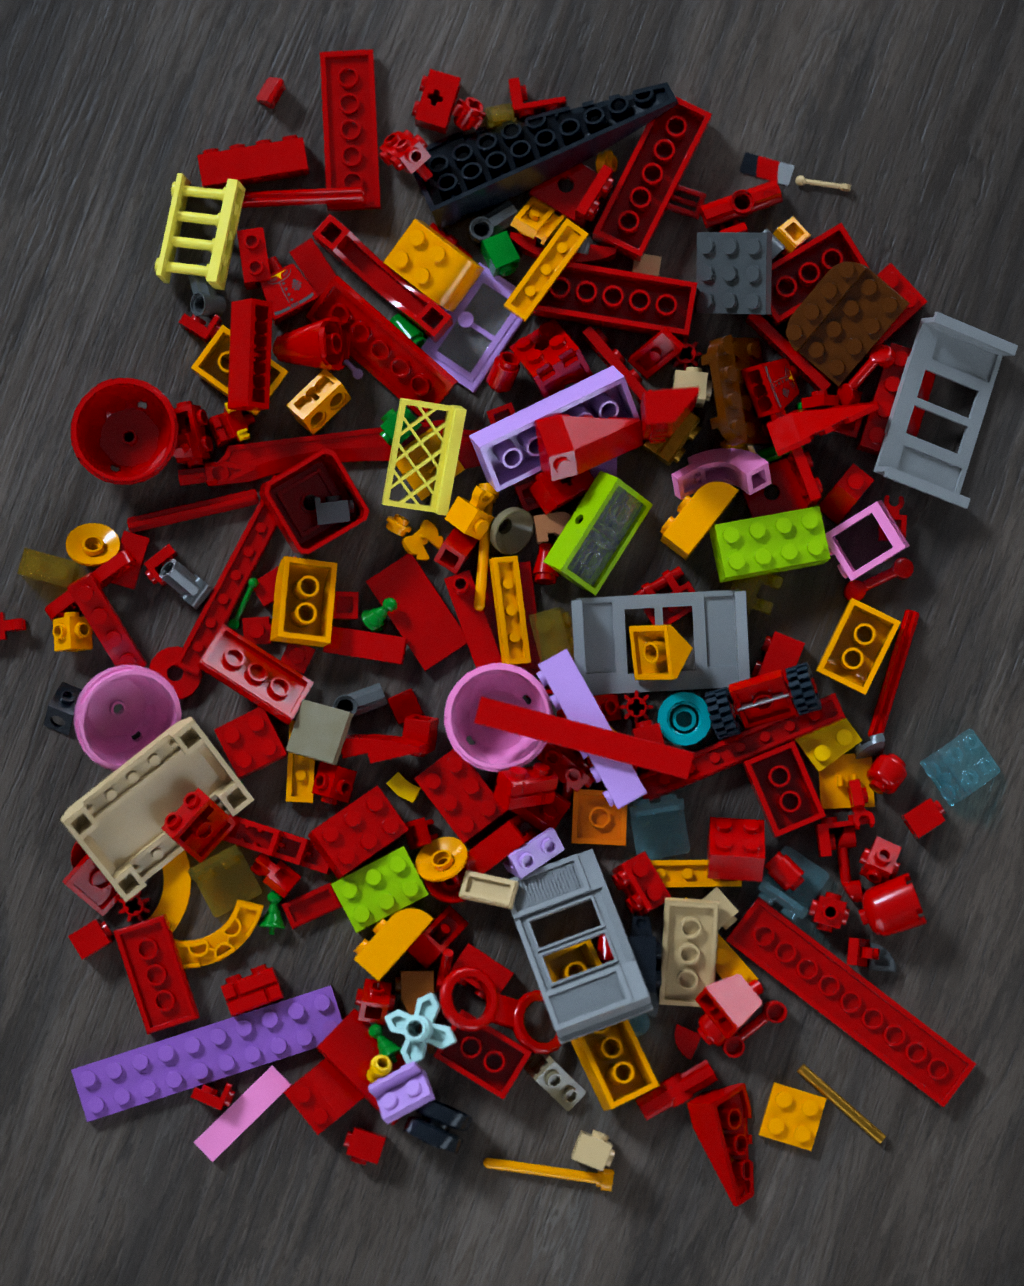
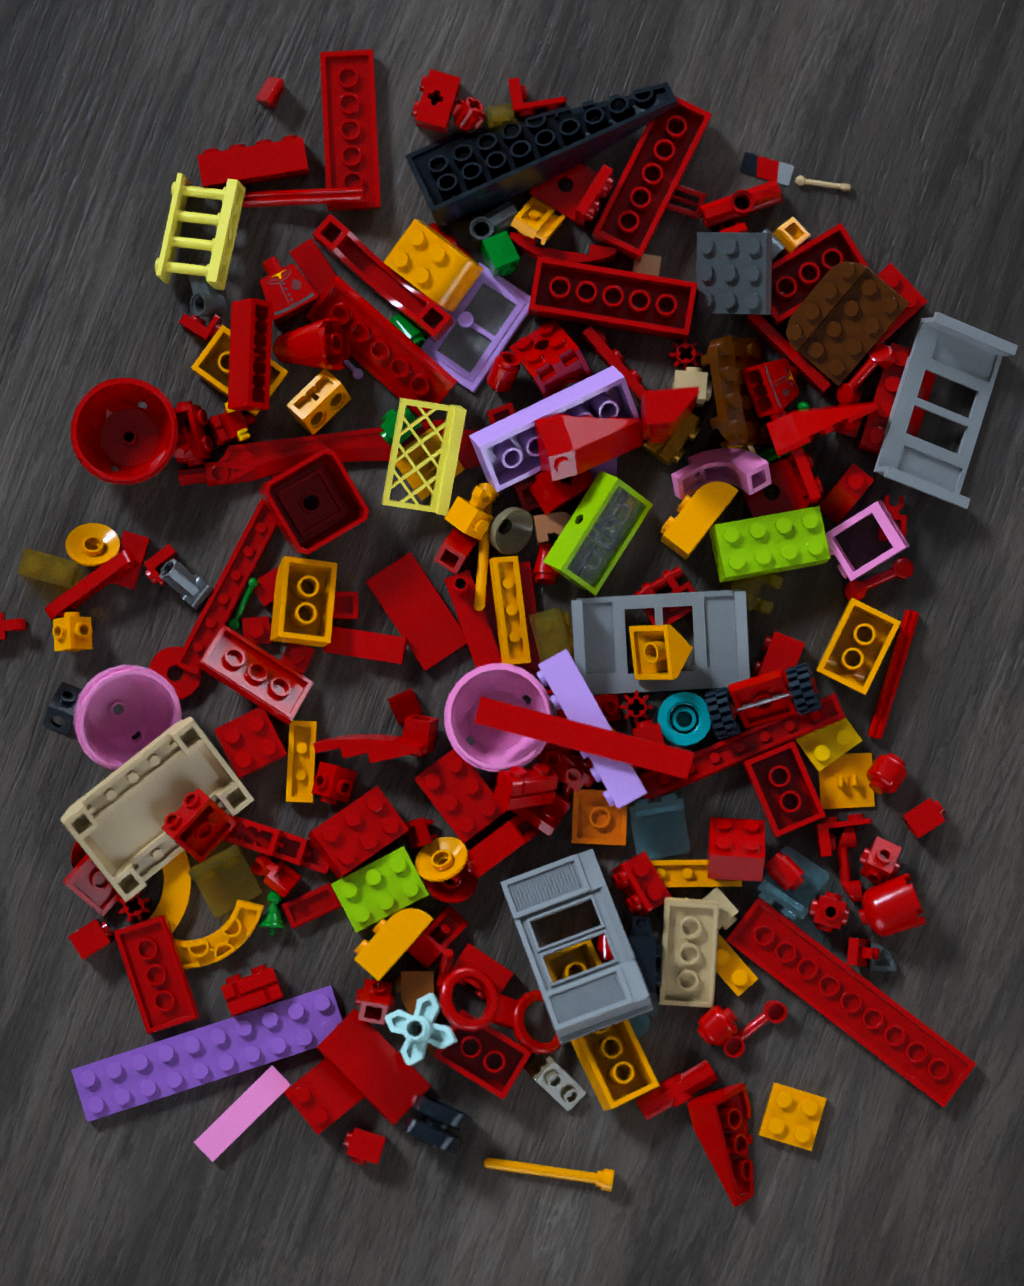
red plate [67,572,147,667] -> none
red axle [127,489,259,533] -> none
red bracket [191,1083,236,1111] -> none
red bracket [237,227,271,290] -> none
dark tan tile [286,699,354,766] -> none
dark grey brick [315,495,355,525] -> none
dark grey piece [333,683,388,719] -> none
green piece [361,597,397,632] -> none
yellow pin [366,1055,392,1083] -> none
green piece [368,1024,402,1064] -> none
lavender bracket [368,1062,435,1124] -> none
red brick [379,129,433,182] -> none
light orange plate [386,514,412,537] -> none
yellow piece [386,772,421,804] -> none
light orange piece [402,520,443,561] -> none
tan tile [459,870,519,909] -> none
light orange plate [503,218,589,322] -> none
lavender bracket [503,827,565,879] -> none
tan brick [571,1129,615,1171] -> none
light orange plate [596,150,618,173] -> none
red plate [628,327,684,379] -> none
red tile [674,1024,701,1060] -> none
torso [695,974,763,1040] -> none
pearl gold bar [796,1063,886,1144] -> none
red plate [801,390,839,409] -> none
red plate [847,779,875,830] -> none
dark grey tile [854,733,885,759] -> none
clear light blue bracket [920,729,1000,807] -> none

